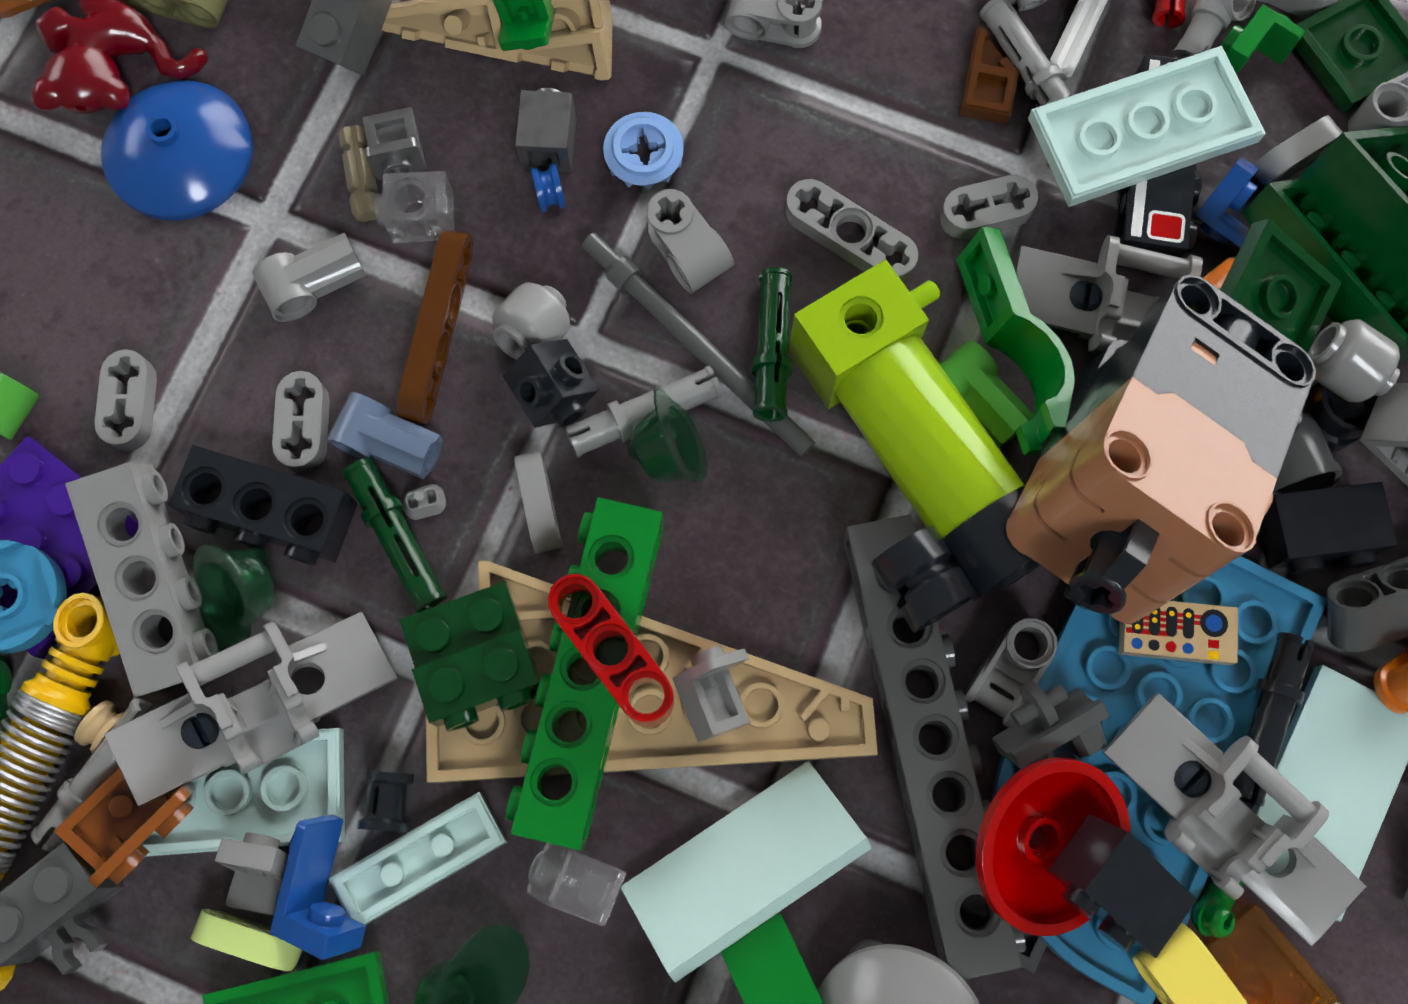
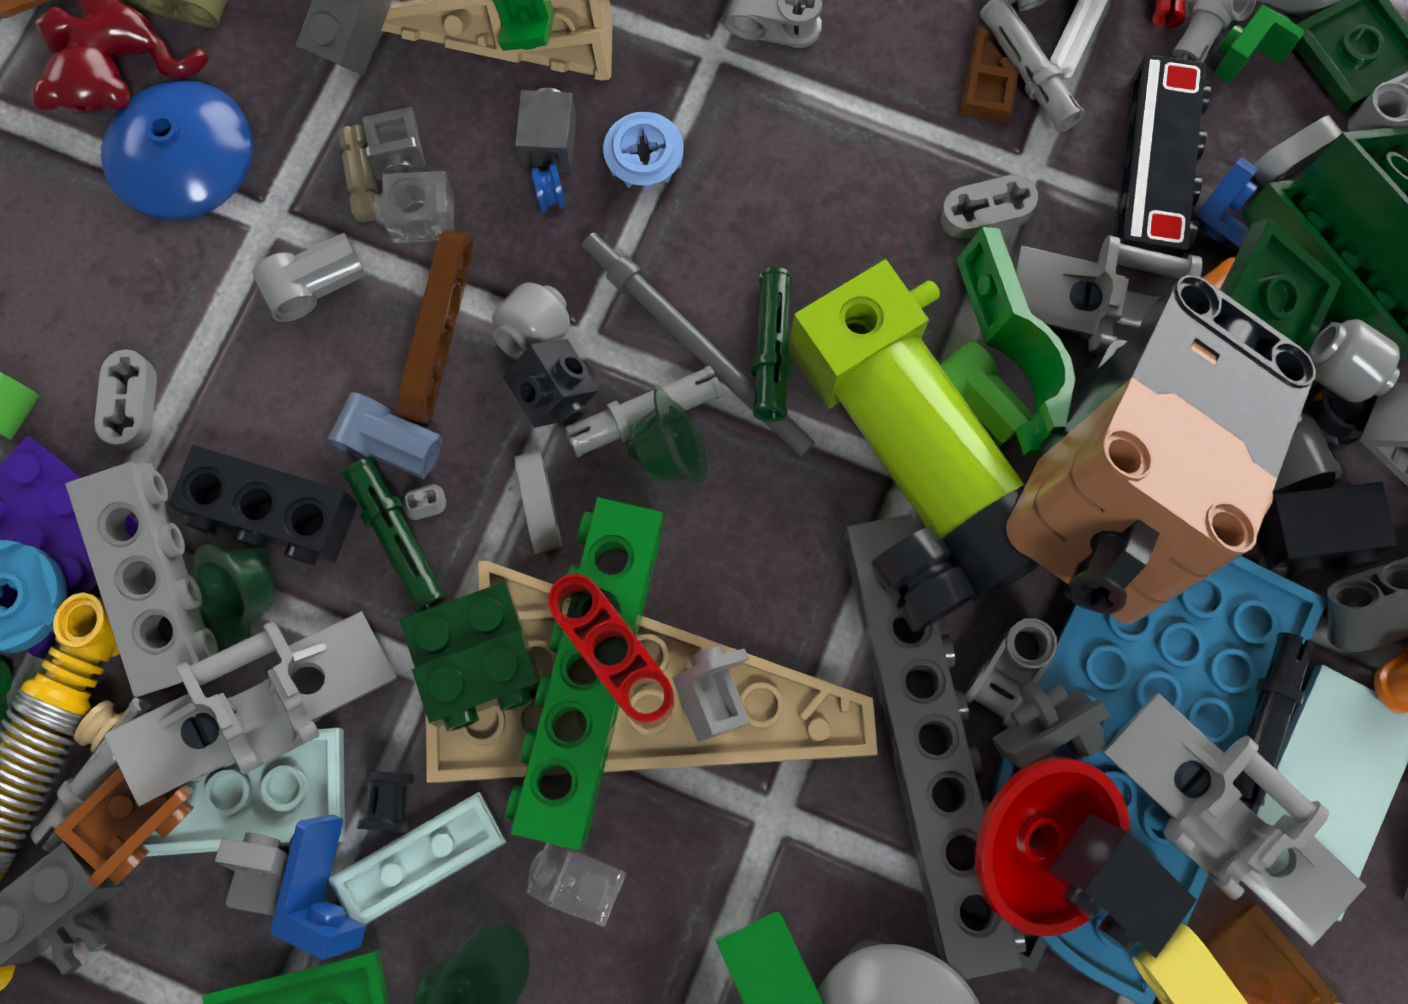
yellowish green beam [191,909,302,971] -> none
light grey beam [272,371,330,474] -> none
light aqua tile [620,761,872,983] -> none
light grey piece [647,189,734,294] -> none
light grey beam [785,179,918,283] -> none
light aqua tile [1028,46,1266,207] -> none
tile [1119,601,1238,666] -> none
green arm [1191,879,1243,938] -> none

